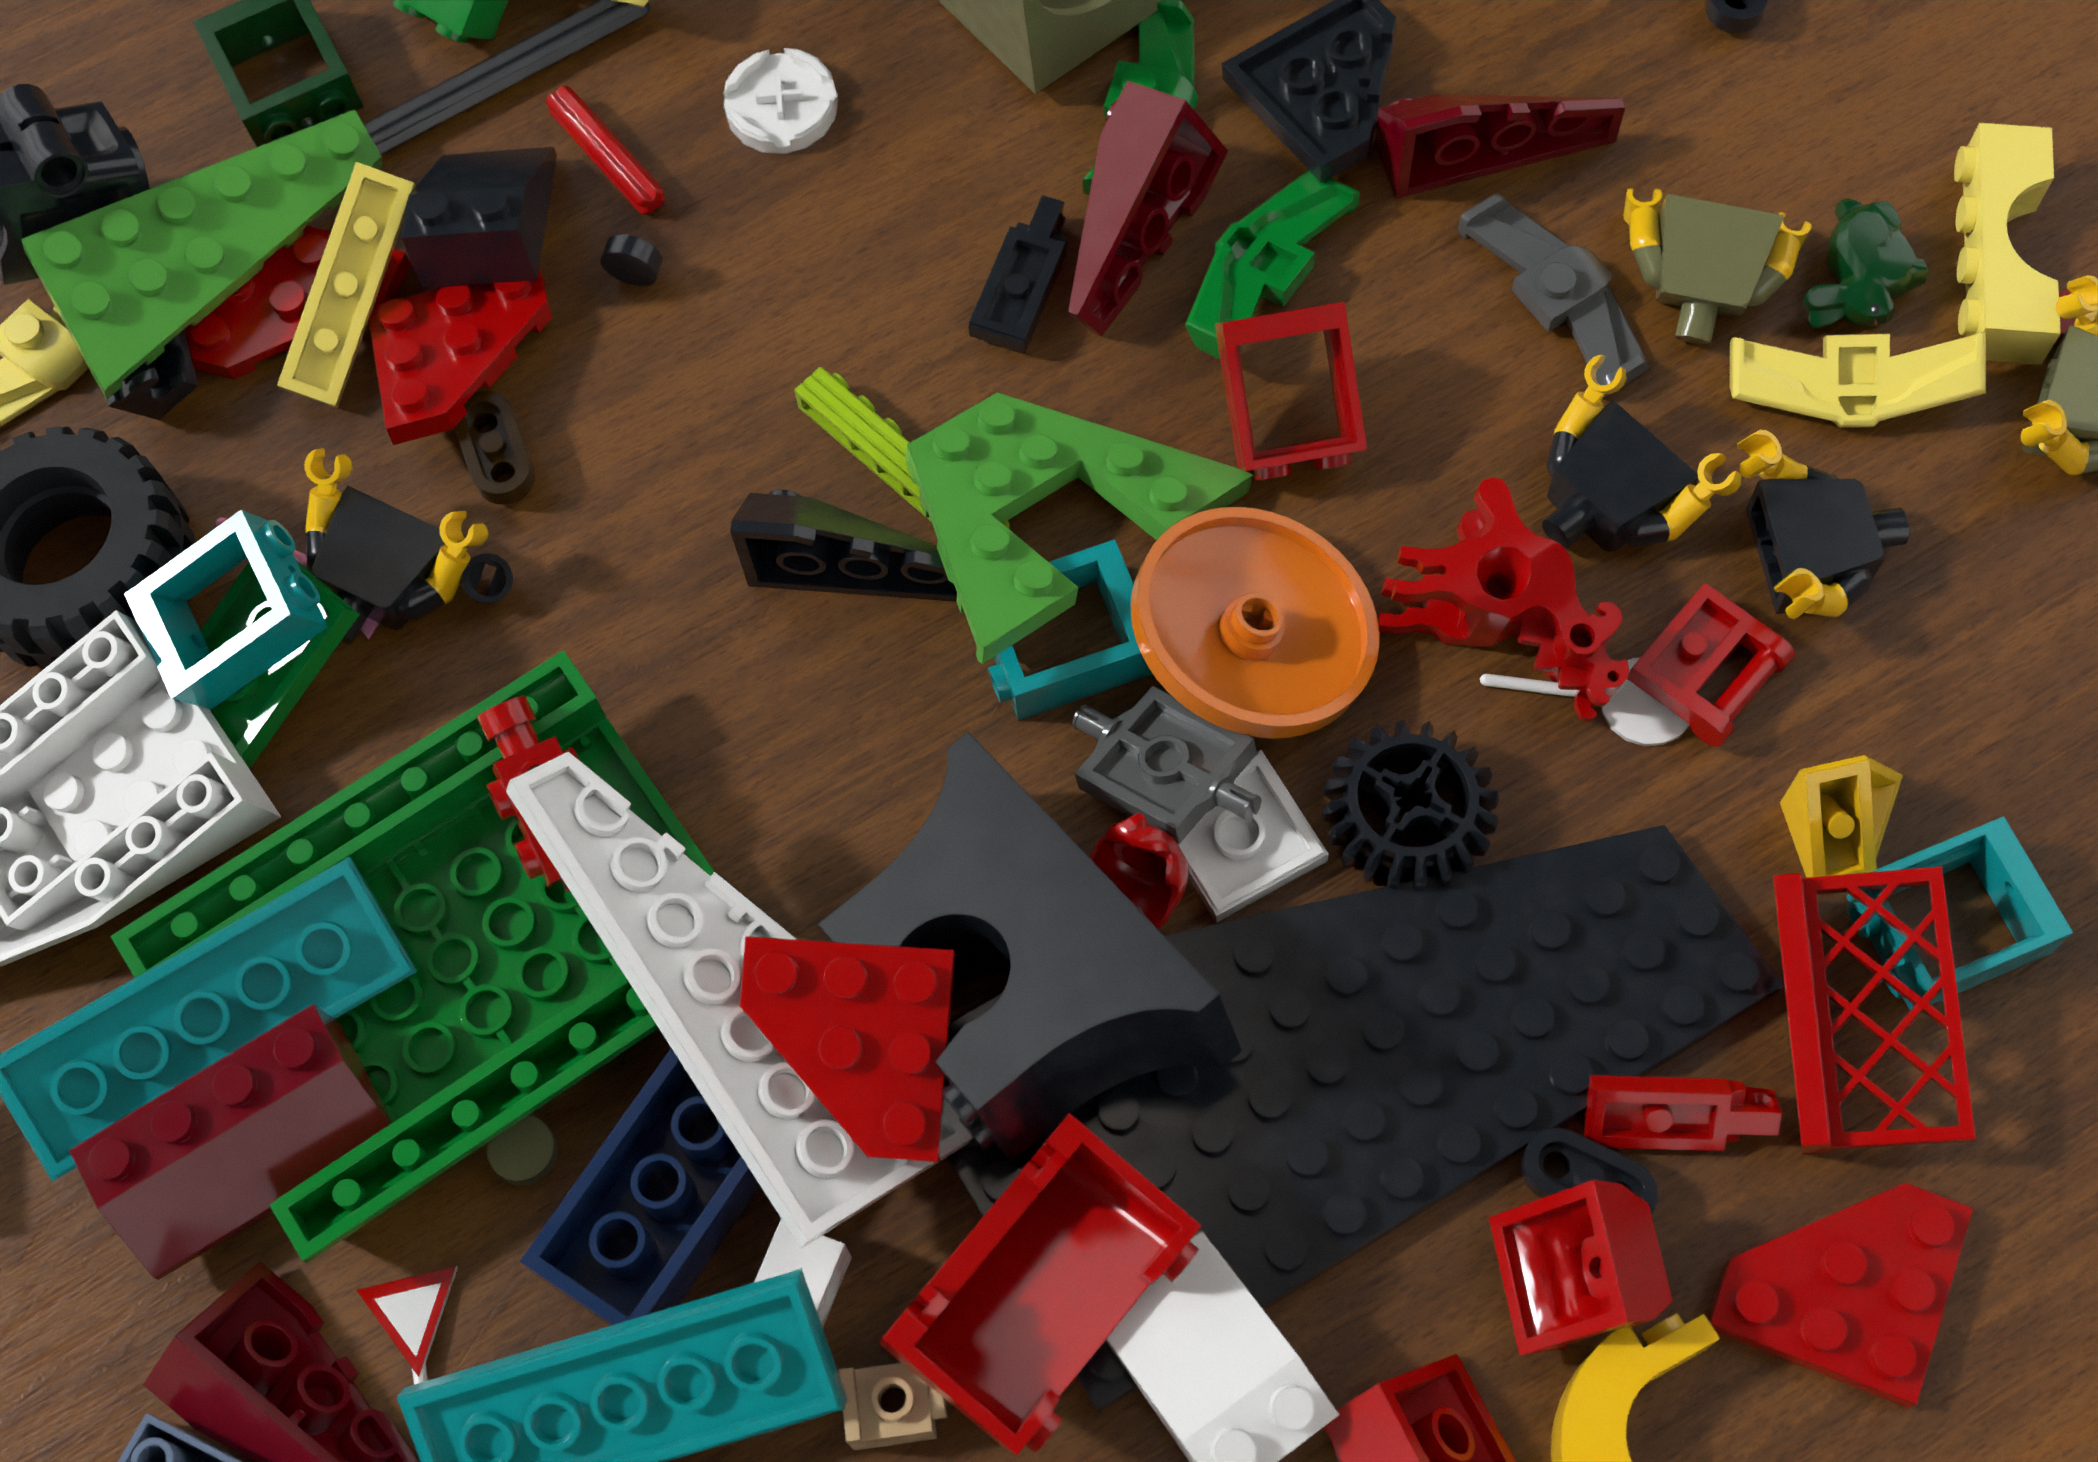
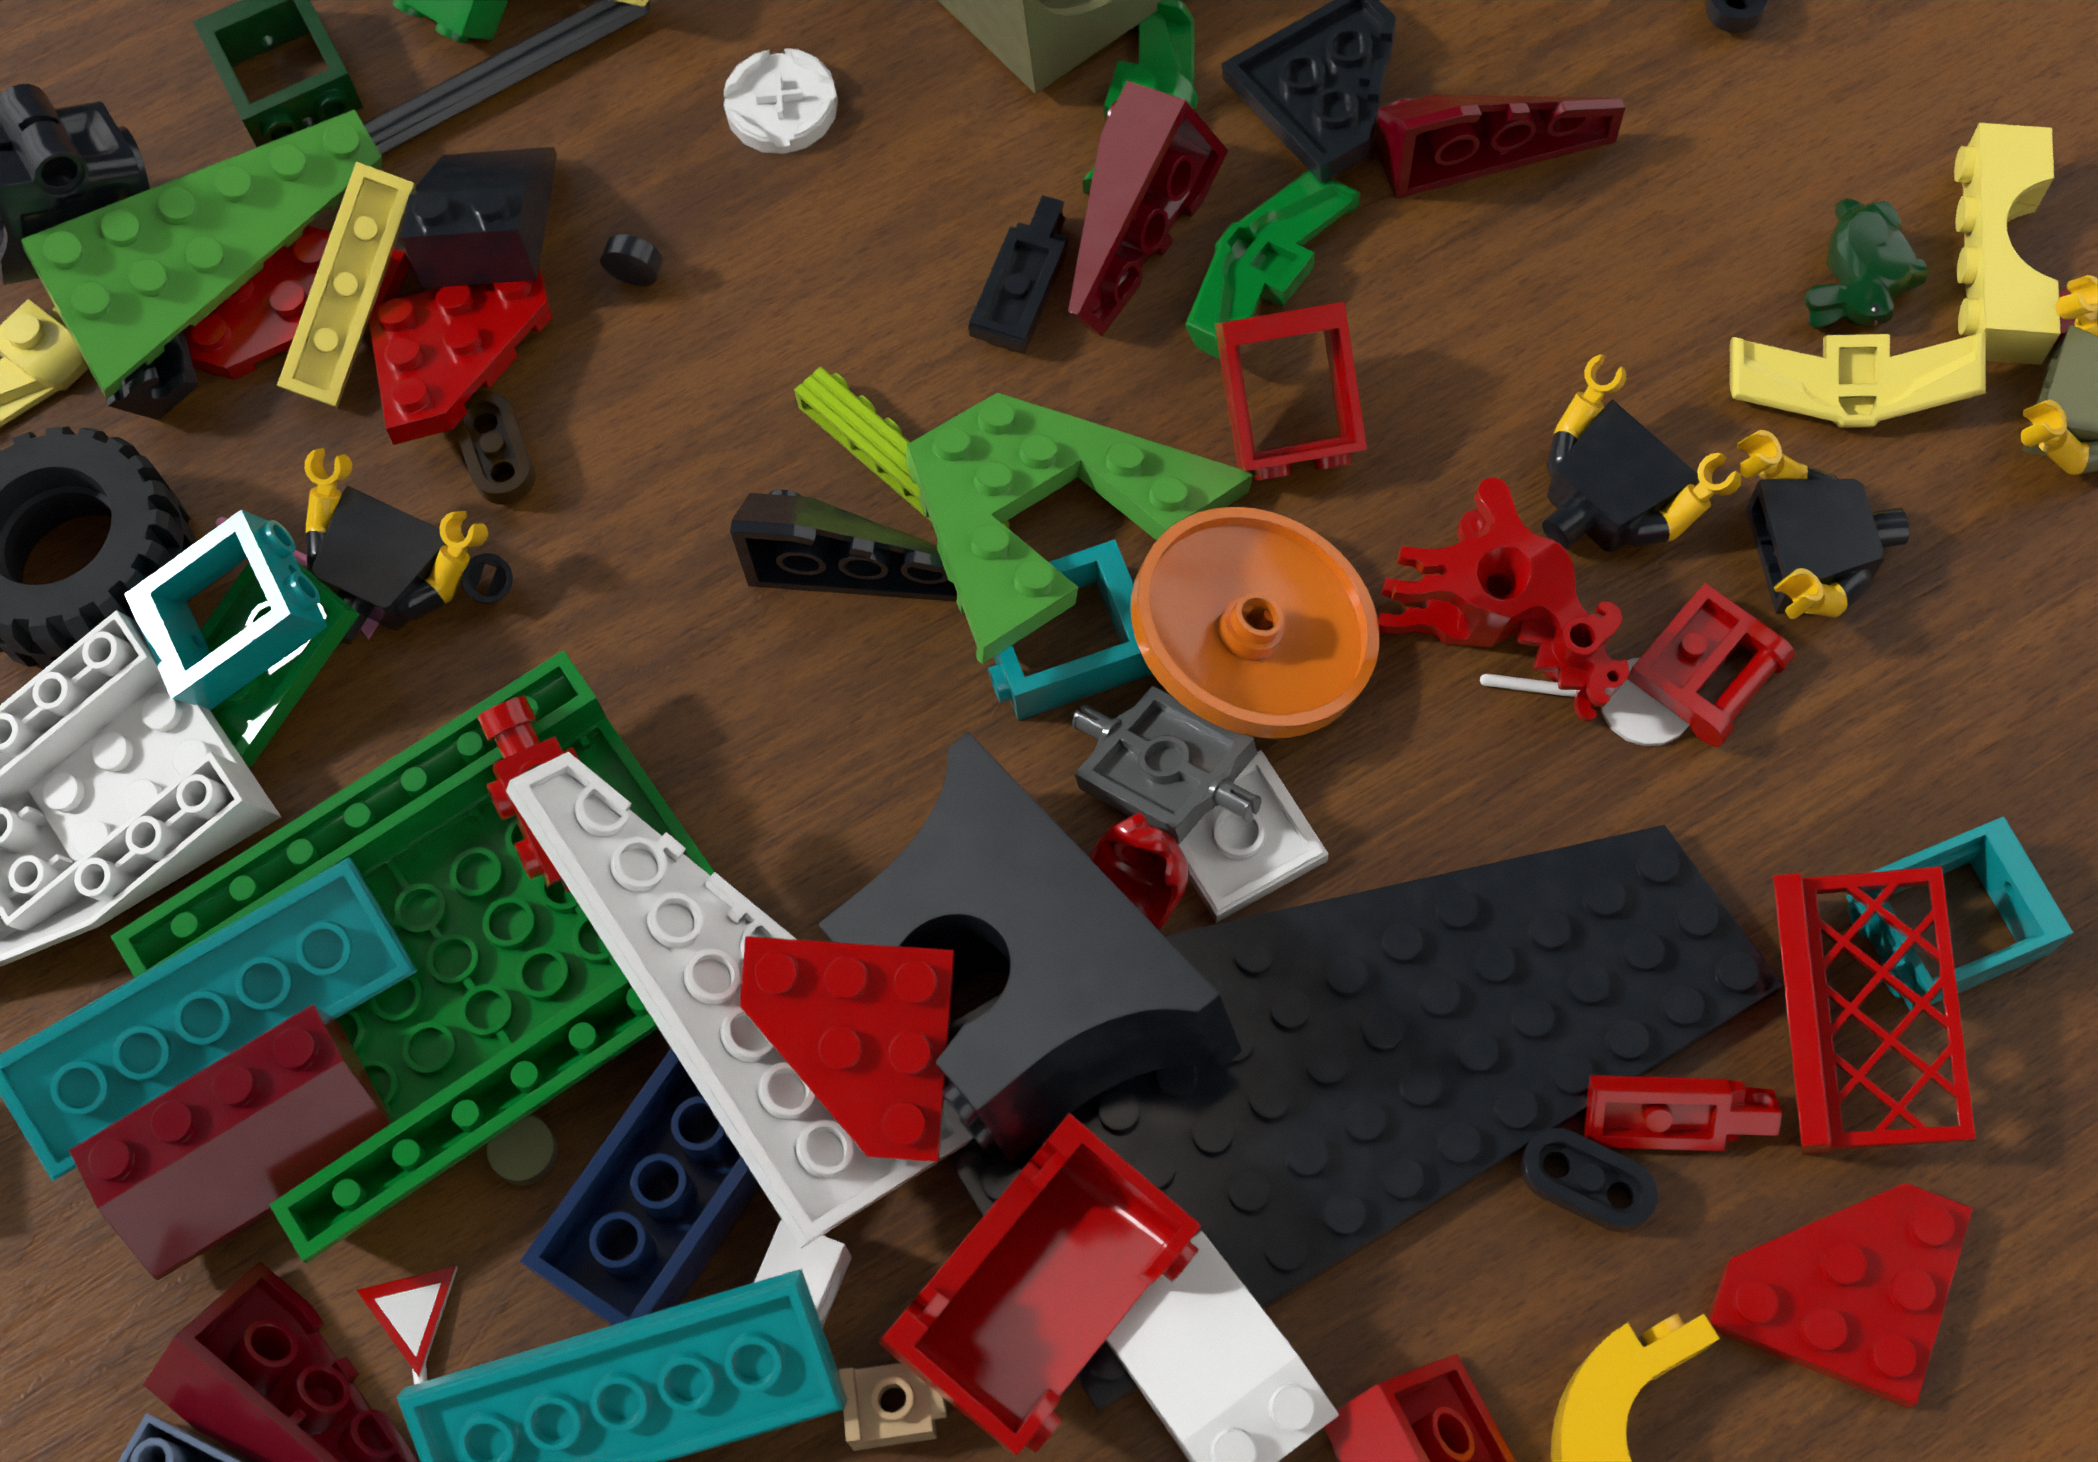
red axle [546,86,666,215] -> none
black gear [1322,719,1499,891] -> none
dark grey plate [1458,194,1651,399] -> none
red brick [1488,1180,1673,1356] -> none
olive torso [1623,188,1811,345] -> none
yellow slope [1780,755,1903,878] -> none

